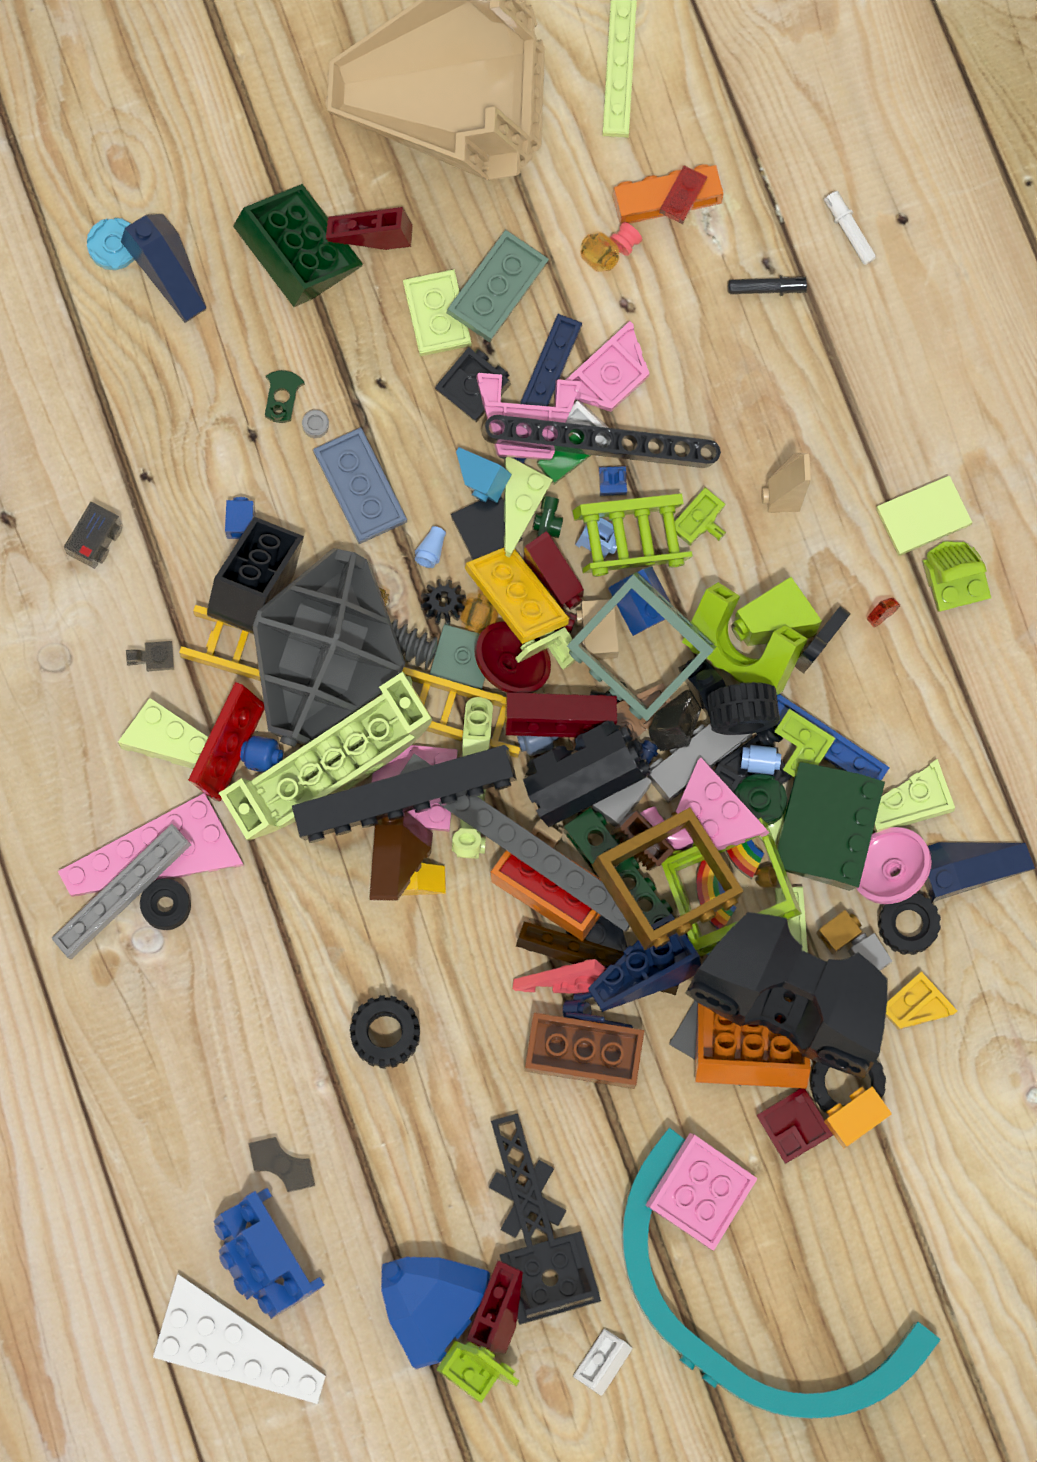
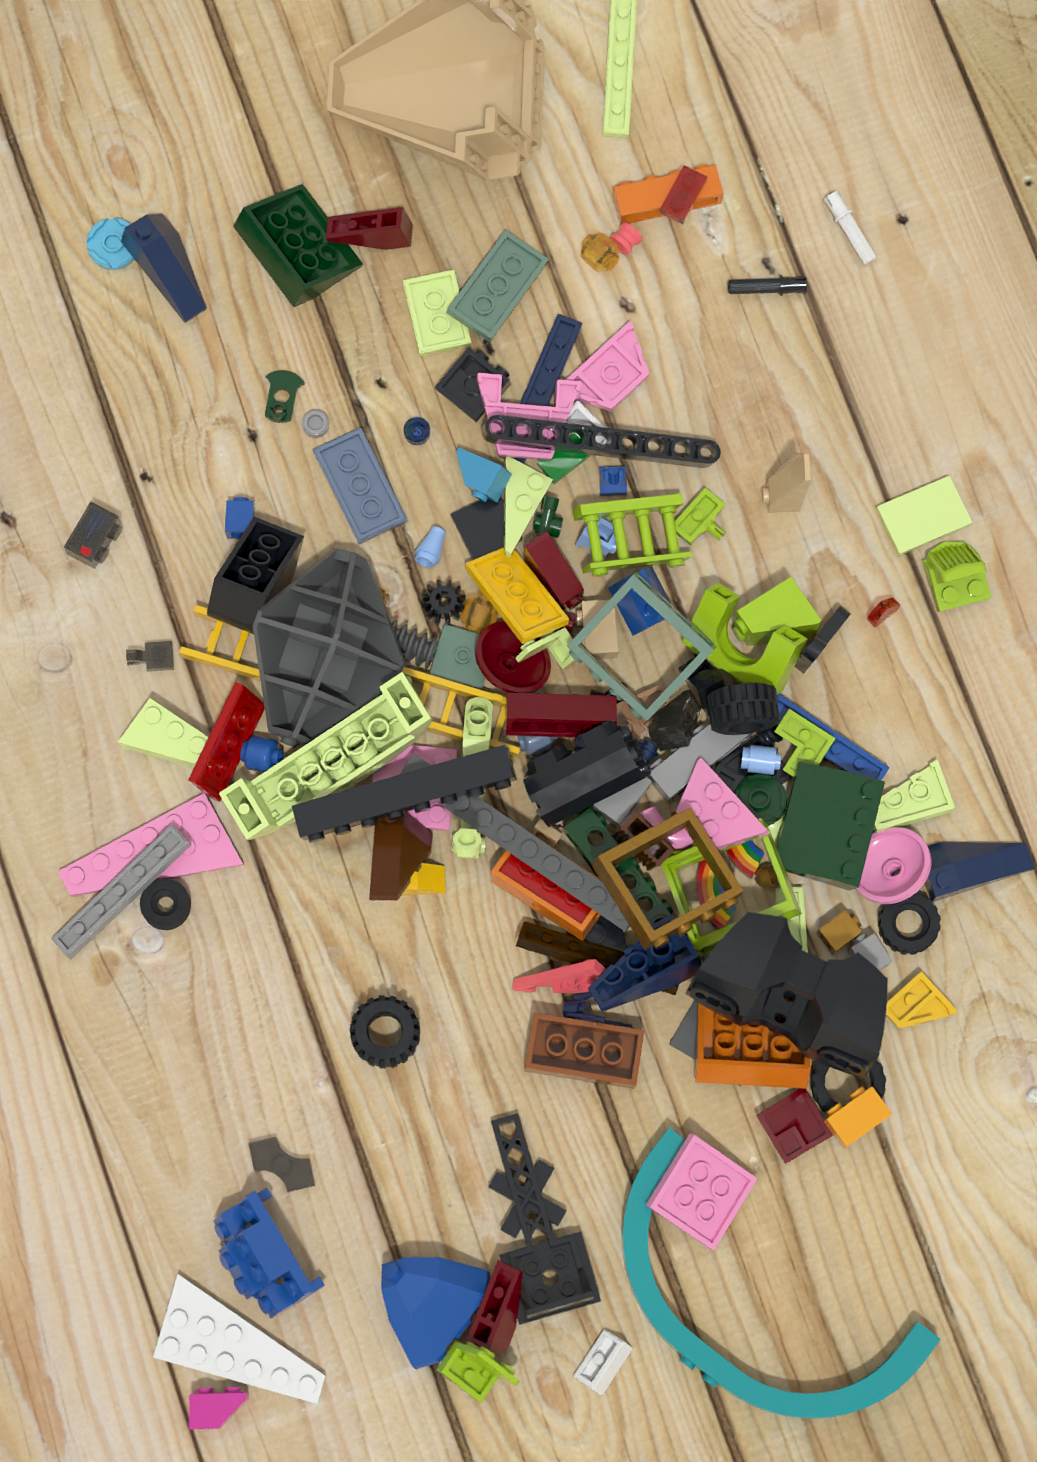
none -> dark pink slope [189,1387,249,1429]
none -> clear blue tile [404,417,430,445]

